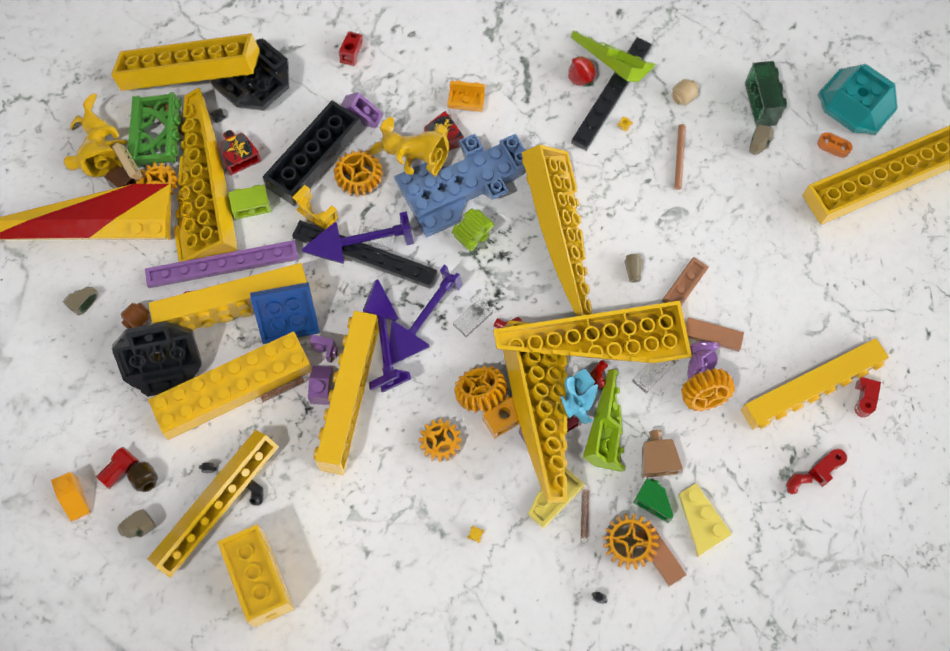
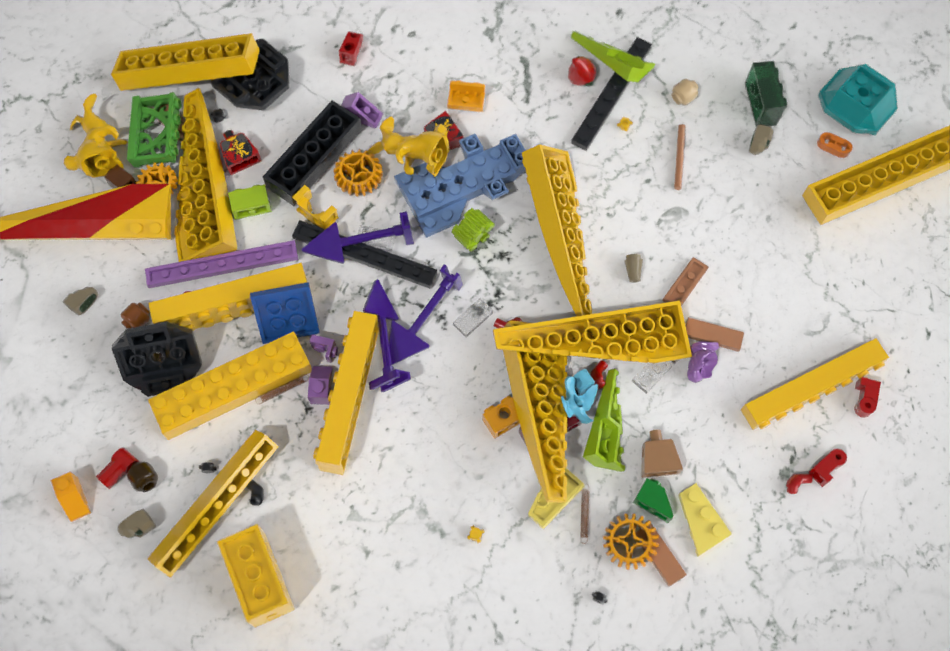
tan tile [113,143,143,181] -> none
light orange gear [418,418,462,463] -> none
light orange gear [454,365,507,414] -> none
light orange gear [681,368,735,412] -> none

